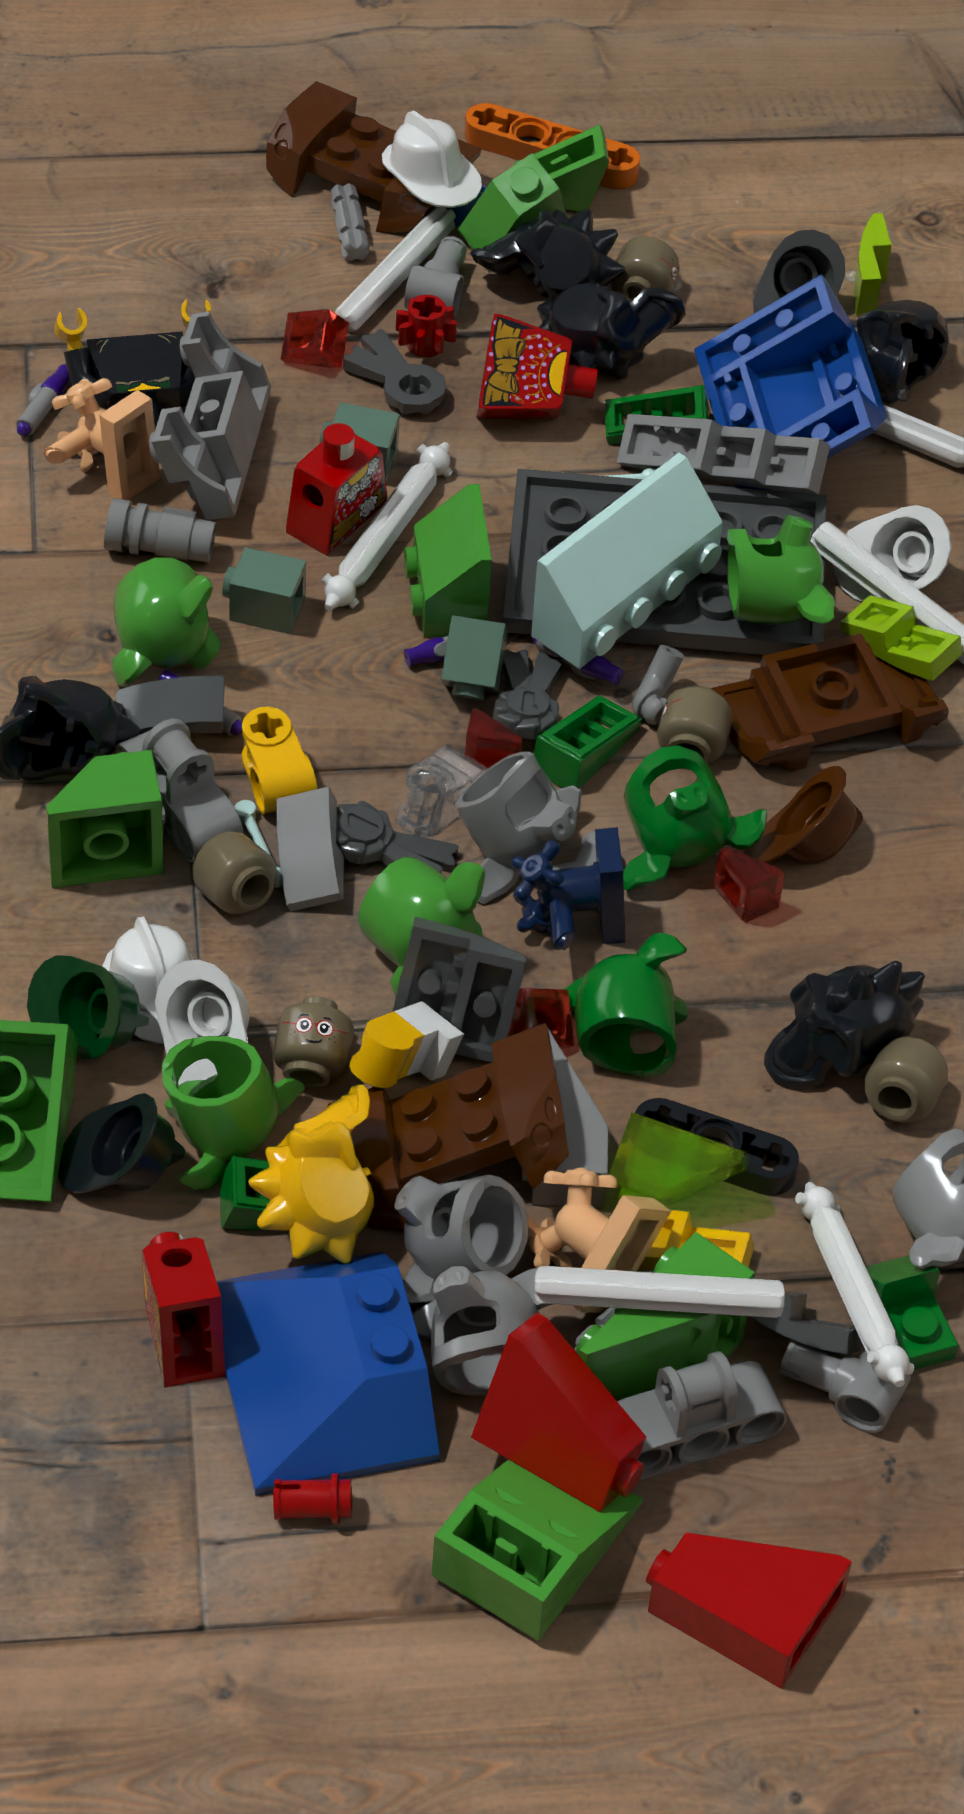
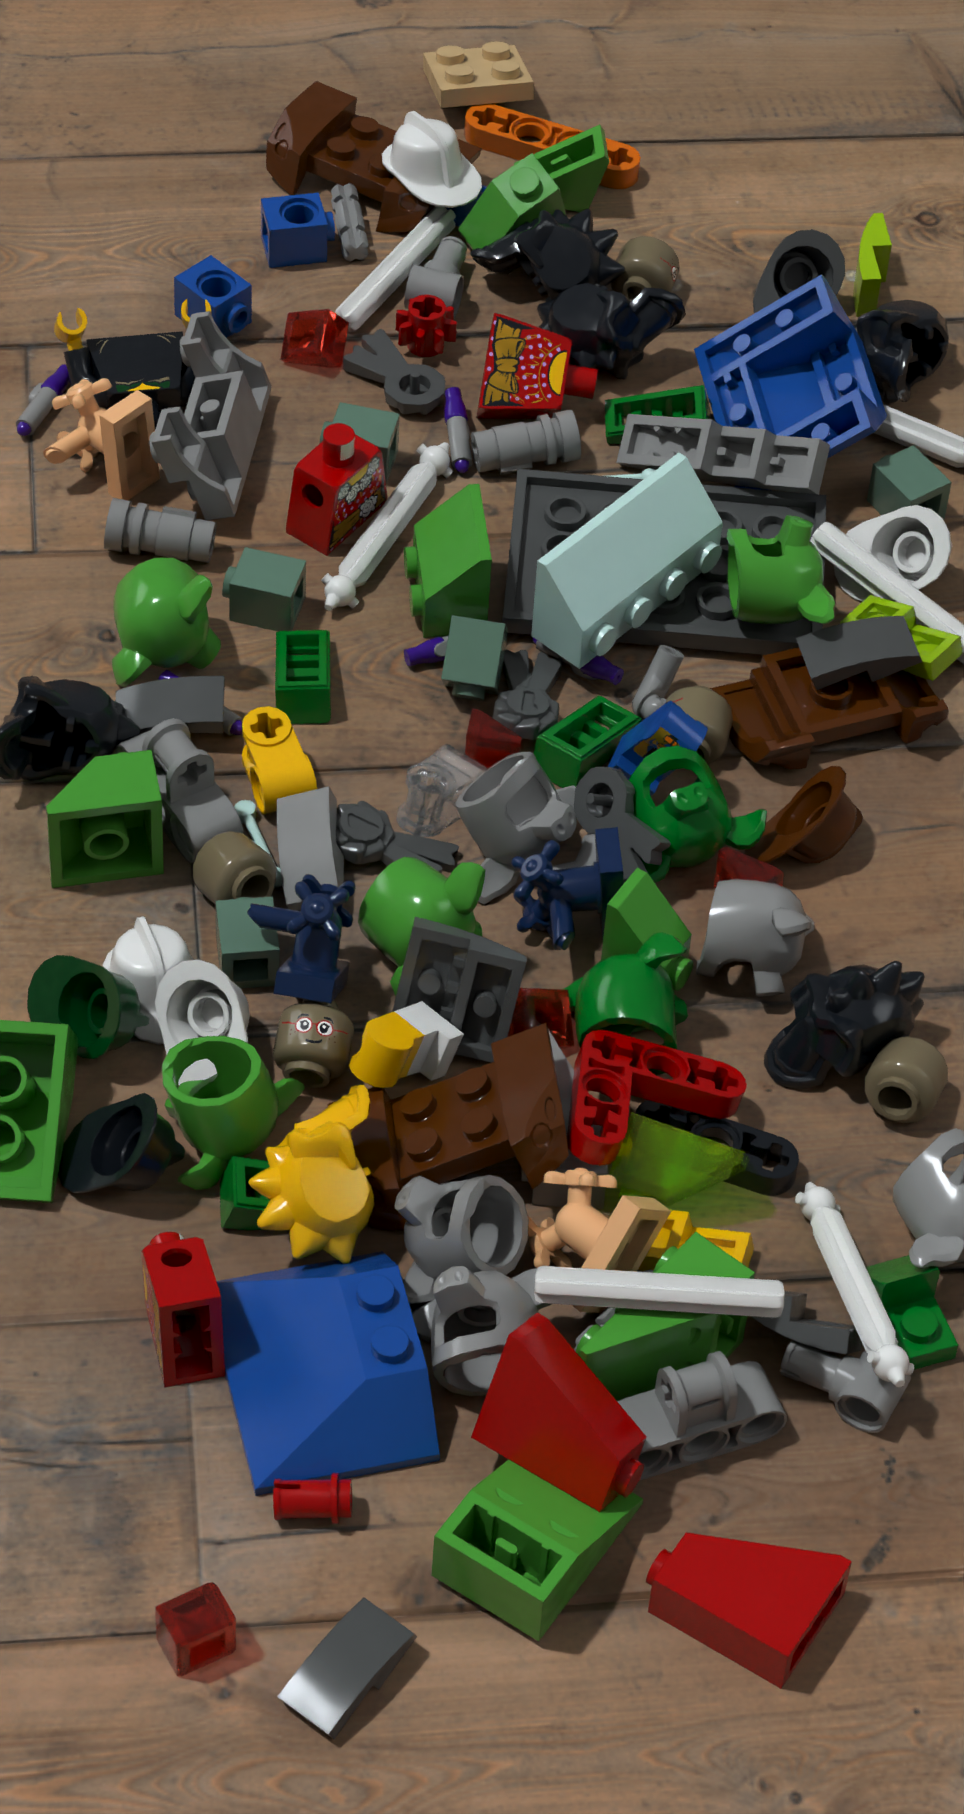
none -> clear red slope [155,1582,236,1677]
none -> blue brick [174,255,252,338]
none -> sand green brick [215,896,280,989]
none -> dark blue piece [247,874,356,1003]
none -> blue brick [261,192,335,268]
none -> green slope [275,630,331,724]
none -> dark grey slope [277,1598,417,1739]
none -> tan plate [423,41,534,108]
none -> piece [444,387,472,473]
none -> light grey axle [471,410,581,475]
none -> red beam [567,1030,747,1166]
none -> dark grey piece [574,767,671,883]
none -> bright green slope [601,868,693,991]
none -> blue leg [608,701,708,796]
none -> light grey piece [696,879,815,997]
none -> dark grey slope [796,616,922,691]
none -> sand green brick [867,445,952,520]

